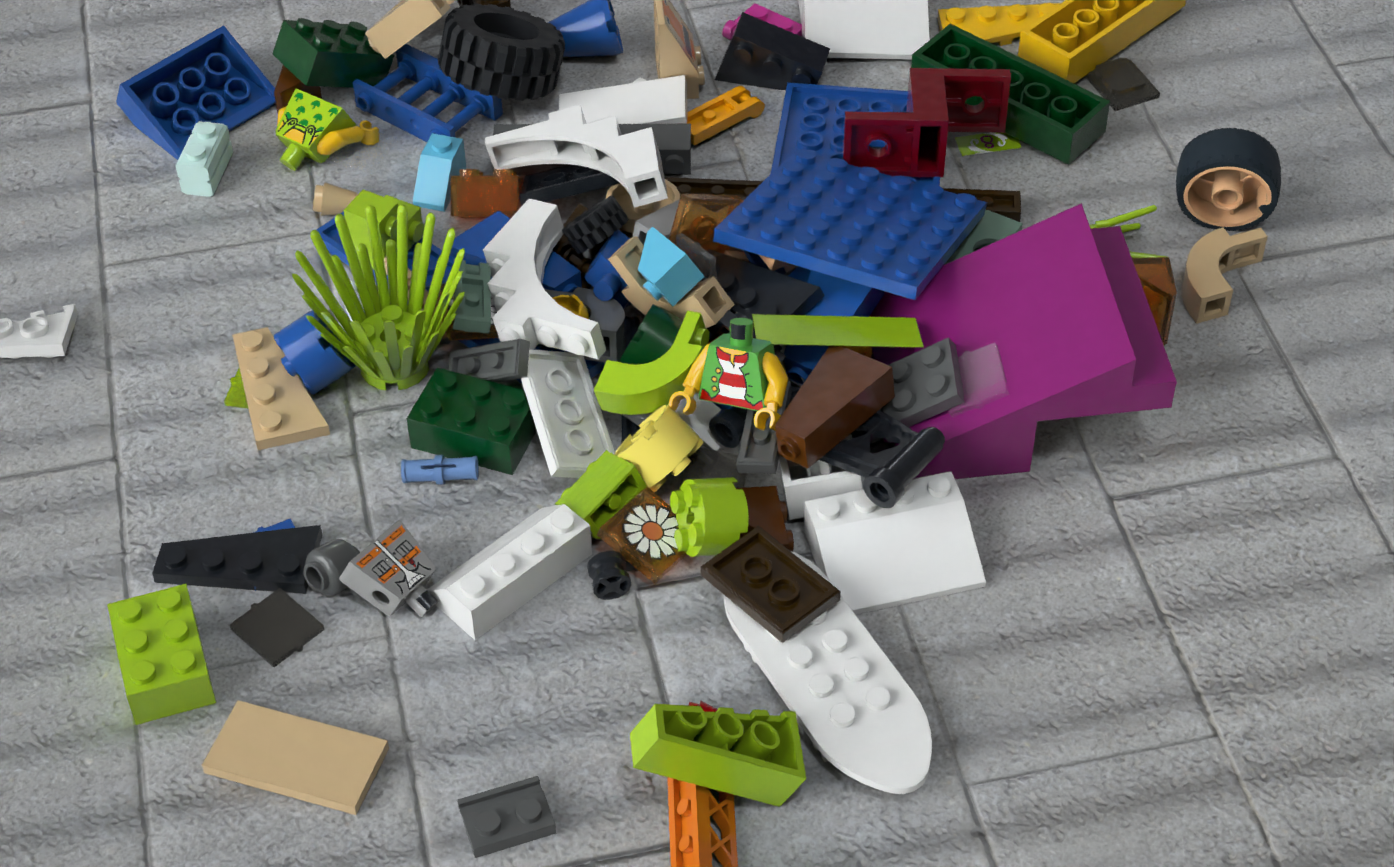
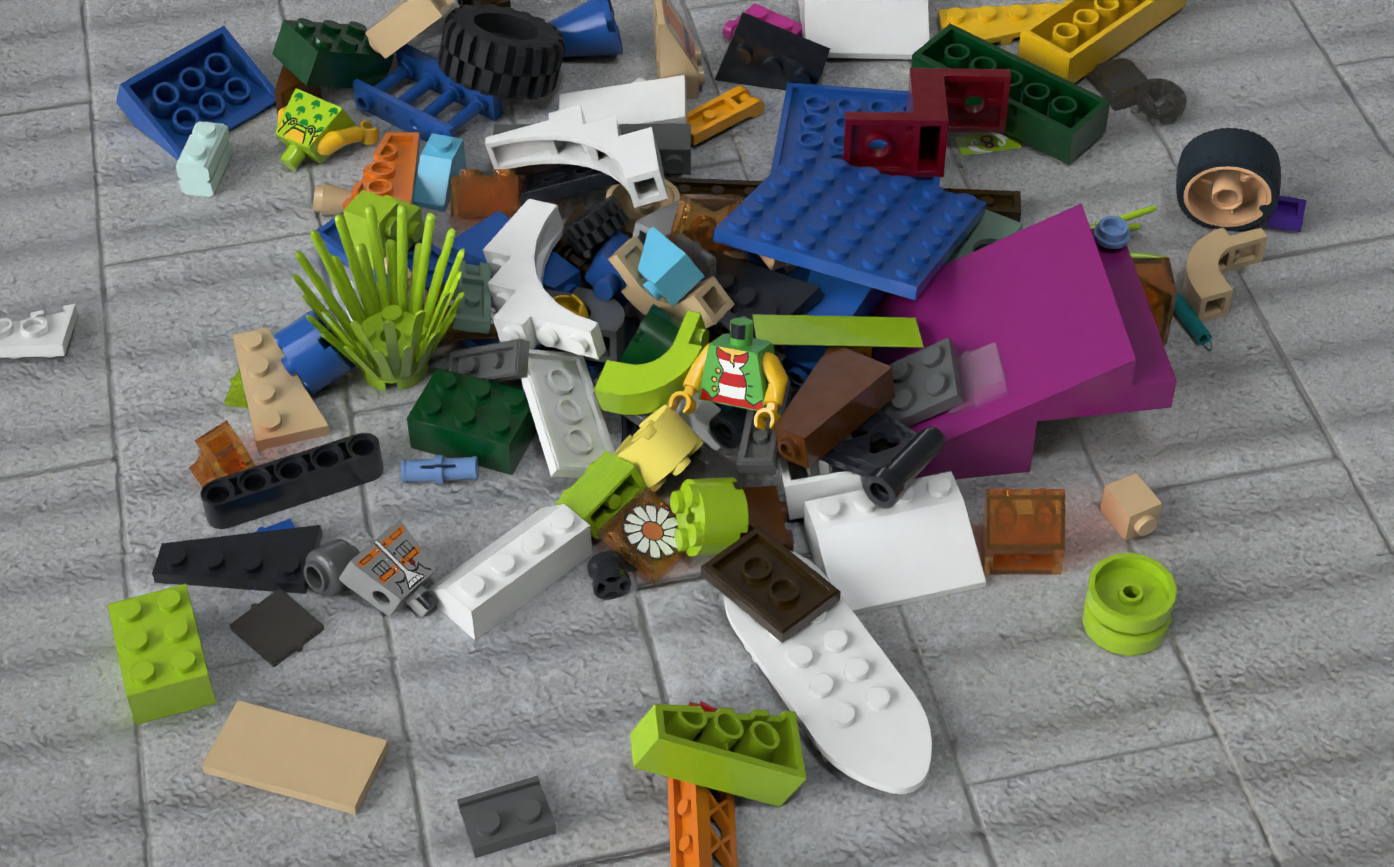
none -> clear orange brick [189,420,256,487]
none -> black beam [200,433,384,529]
none -> orange wing [342,132,420,216]
none -> clear orange slope [980,488,1065,575]
none -> lime wheel [1082,552,1177,656]
none -> medium blue plate [1093,216,1131,249]
none -> tan brick [1100,473,1162,541]
none -> clear smoke gear [1134,78,1187,124]
none -> teal piece [1165,286,1212,351]
none -> dark purple plate [1266,195,1306,232]

